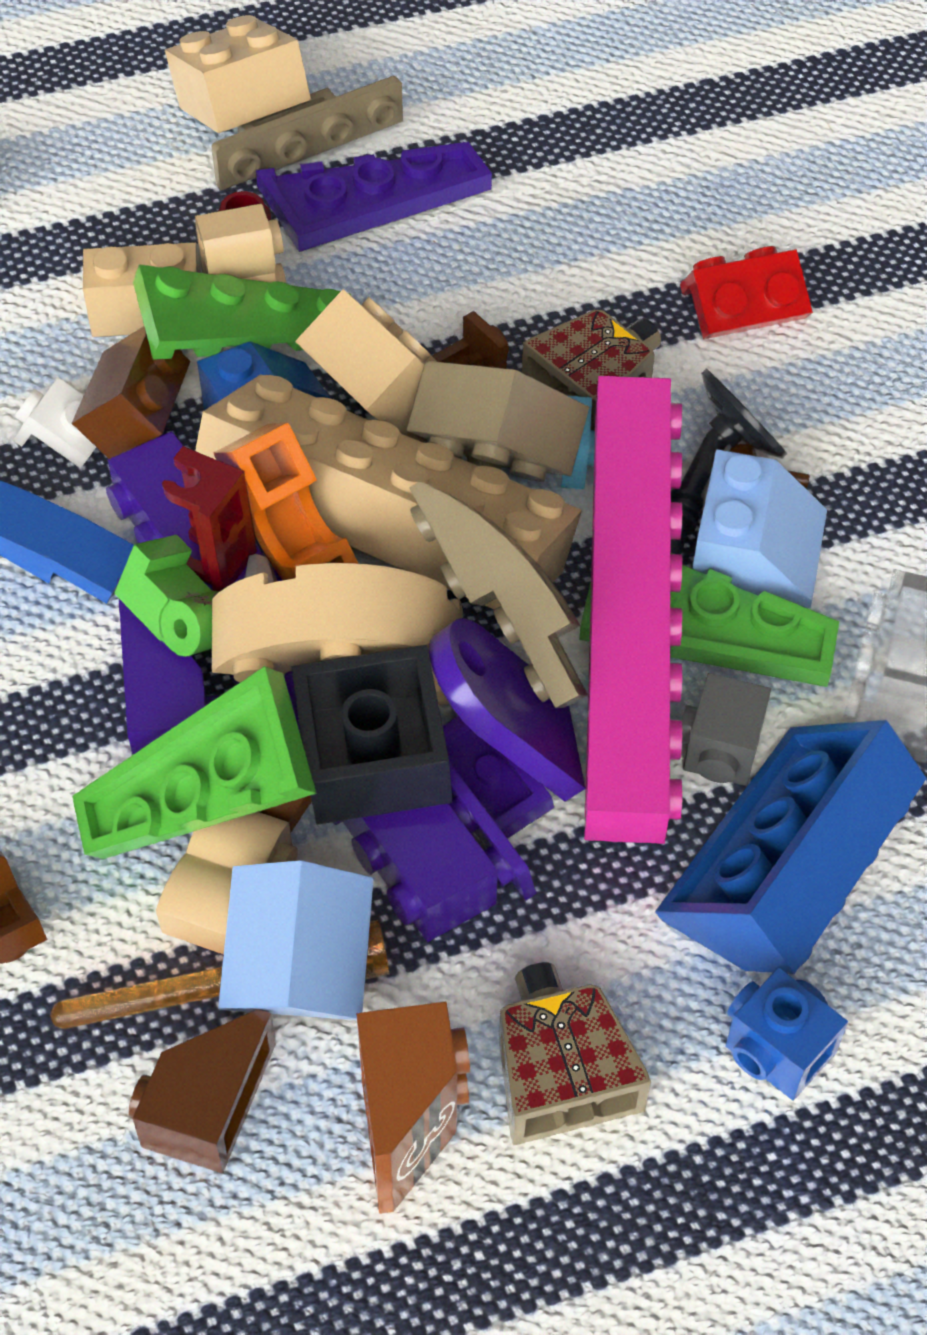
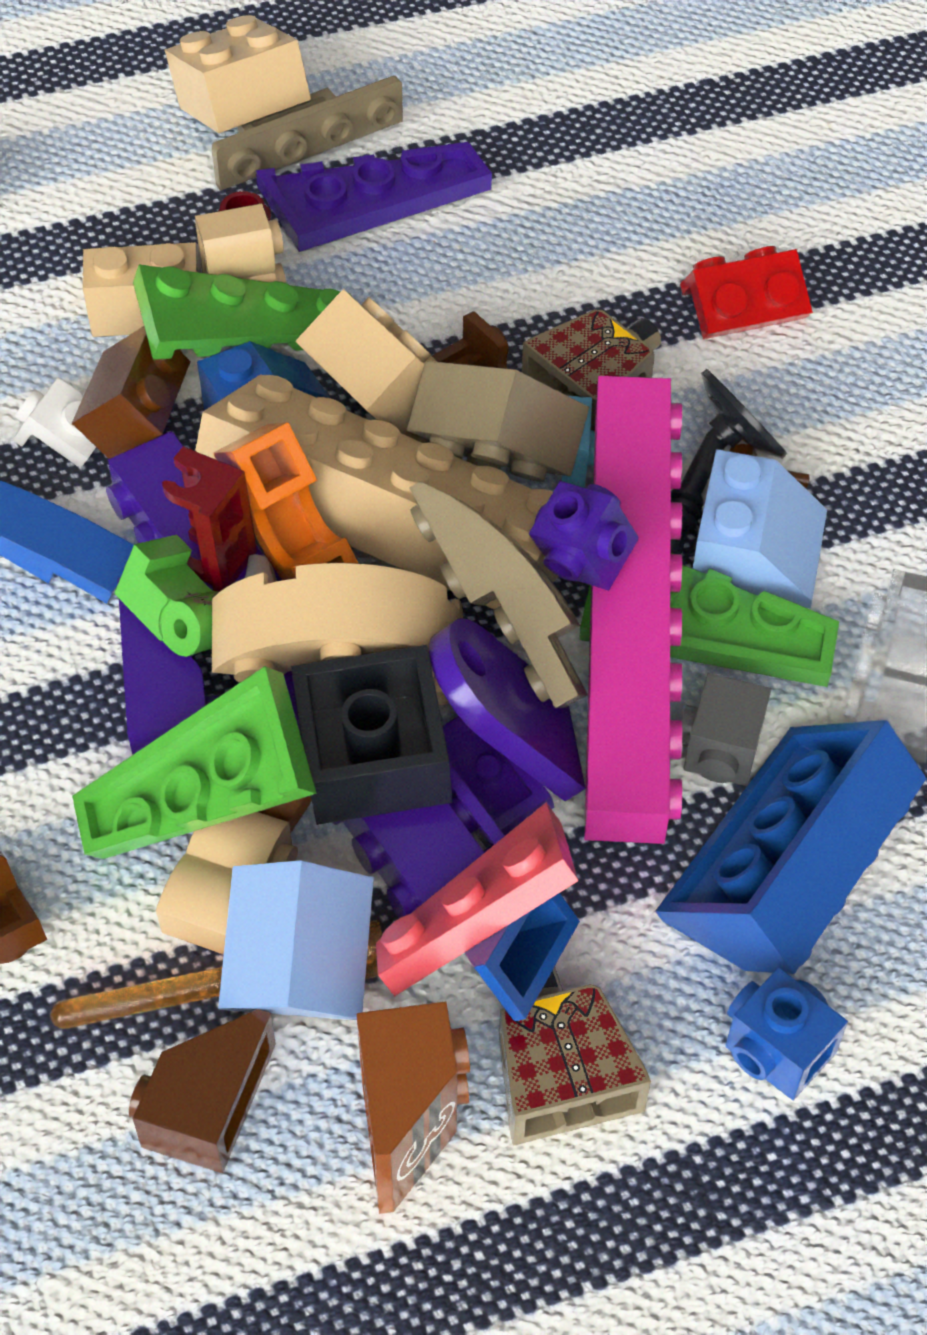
none -> coral wing [376,802,578,997]
none -> blue slope [465,893,580,1021]
none -> dark purple brick [529,481,639,591]

